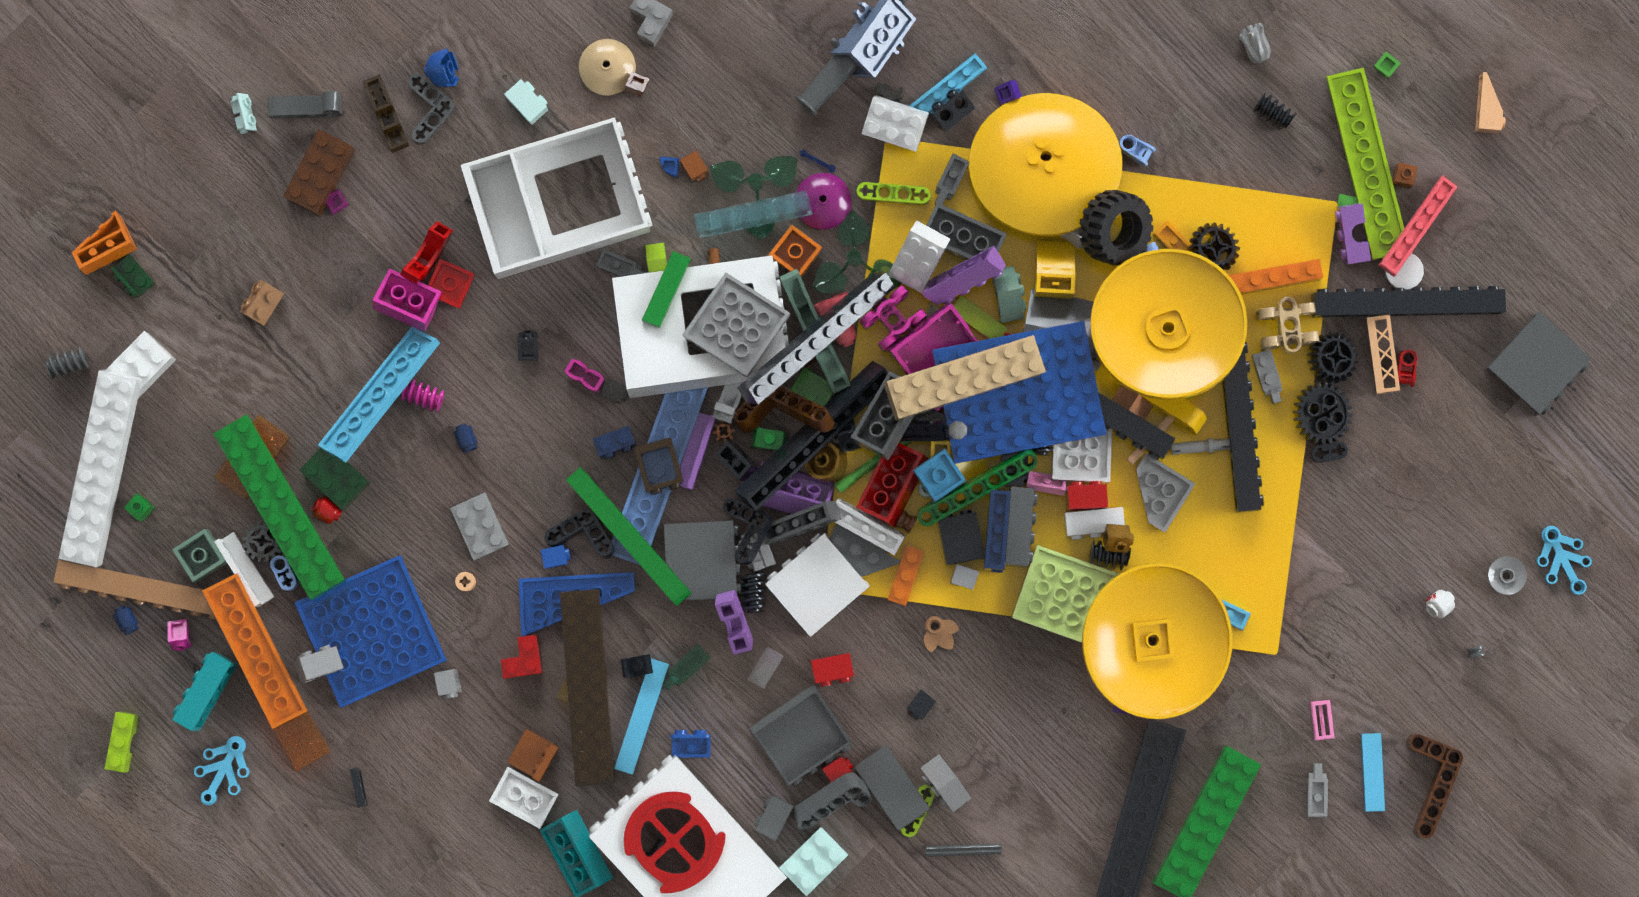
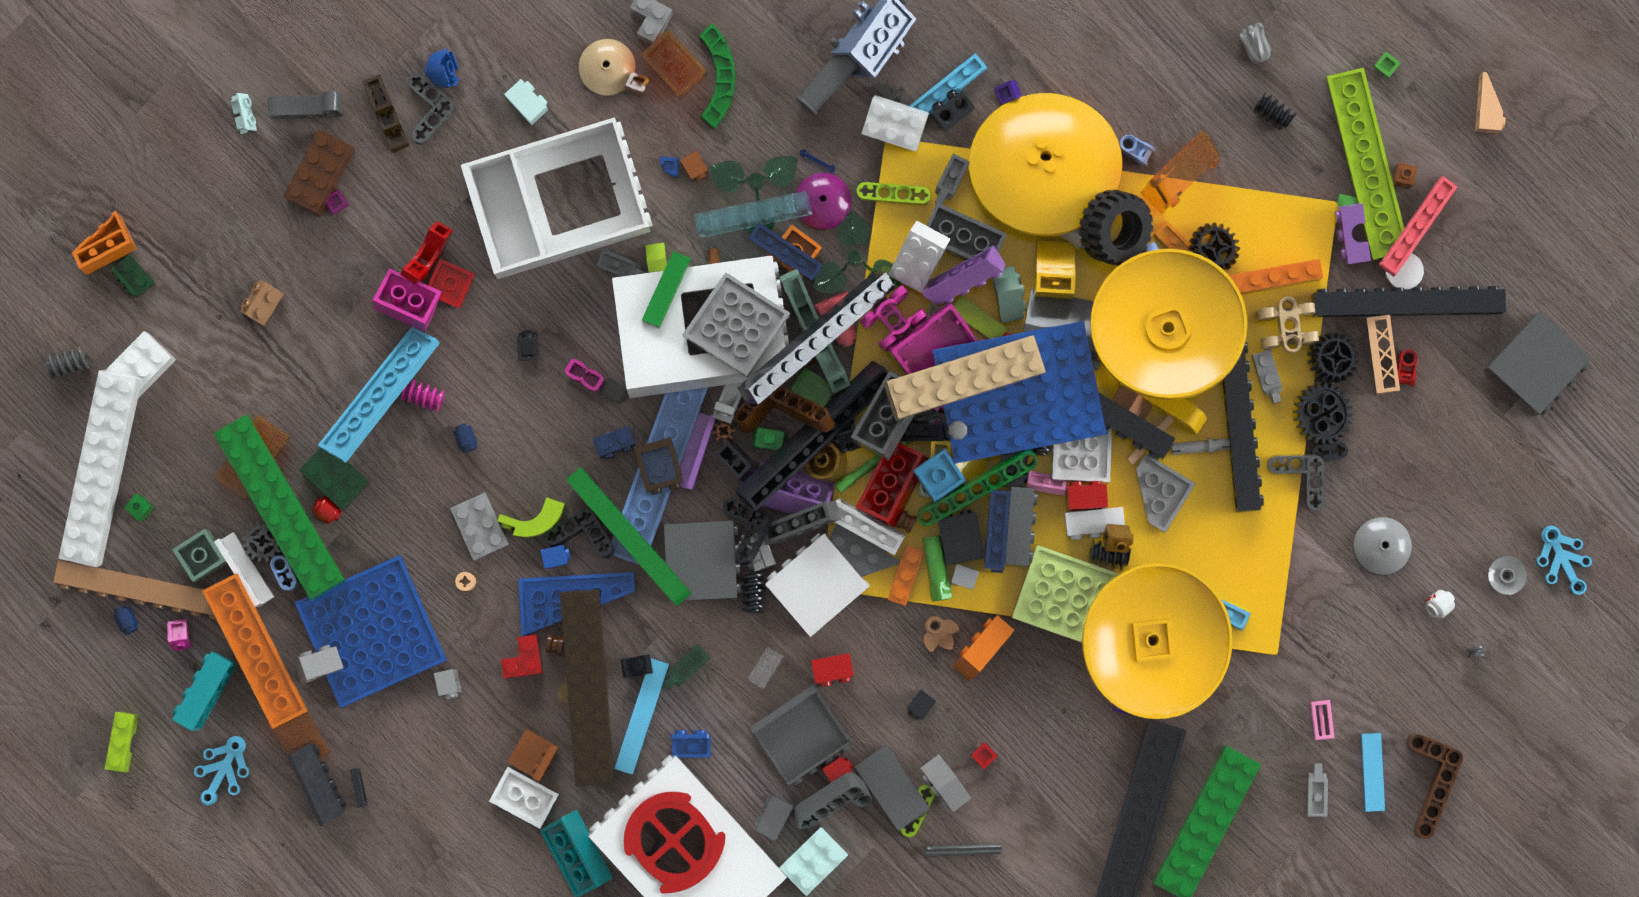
medium lavender arch [715,590,753,655] -> none
none -> black slope [287,740,346,827]
none -> lime arch [498,497,566,538]
none -> reddish brown wheel [546,634,564,656]
none -> clear orange brick [641,29,708,100]
none -> green tile [699,23,735,130]
none -> dark blue plate [748,223,823,281]
none -> bright green piece [923,535,952,602]
none -> orange wedge [953,615,1015,681]
none -> red plate [971,742,998,769]
none -> clear orange windscreen [1141,130,1221,214]
none -> dark grey beam [1267,454,1324,511]
none -> light grey dish [1353,517,1412,575]

